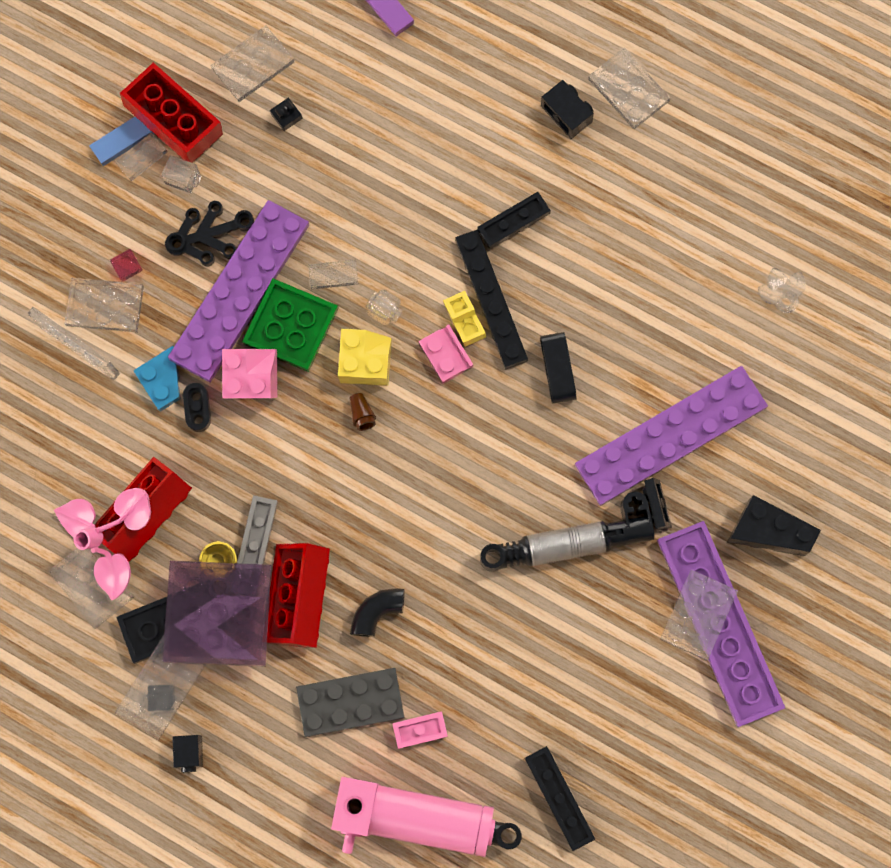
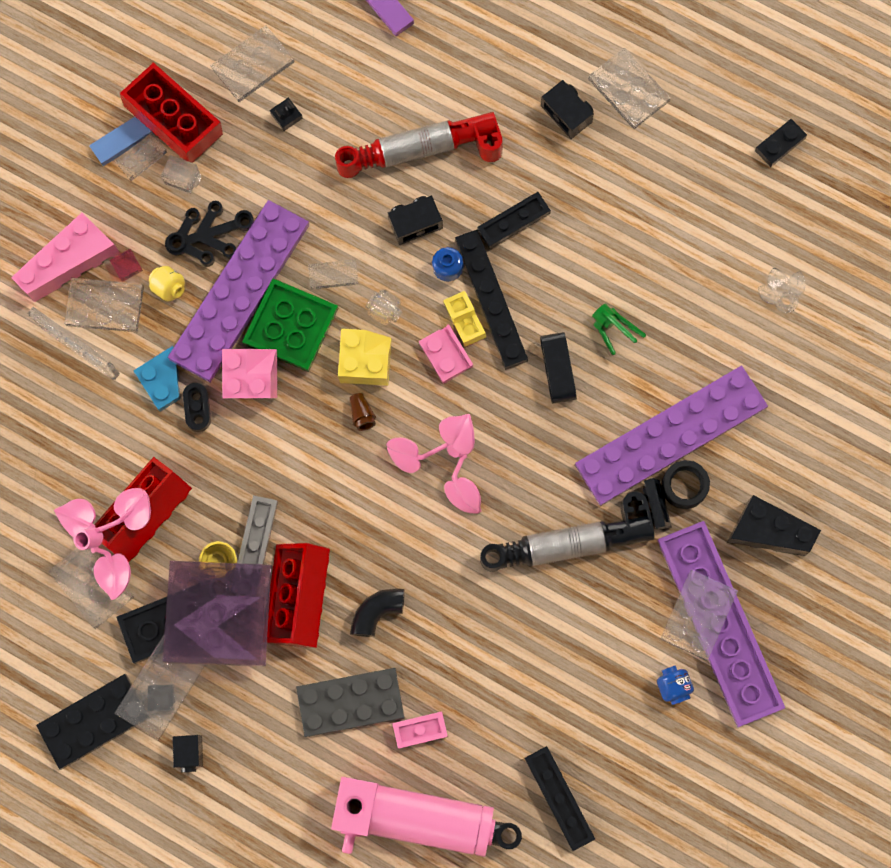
none -> bright pink wedge [11,213,120,302]
none -> black plate [36,674,150,770]
none -> light yellow head [149,266,185,301]
none -> piece [335,112,503,178]
none -> bright pink plant [386,414,481,514]
none -> black brick [387,195,443,245]
none -> blue head [432,247,464,282]
none -> green plant [592,304,646,355]
none -> blue head [657,665,694,705]
none -> black tyre [662,460,710,509]
none -> black plate [755,119,807,168]

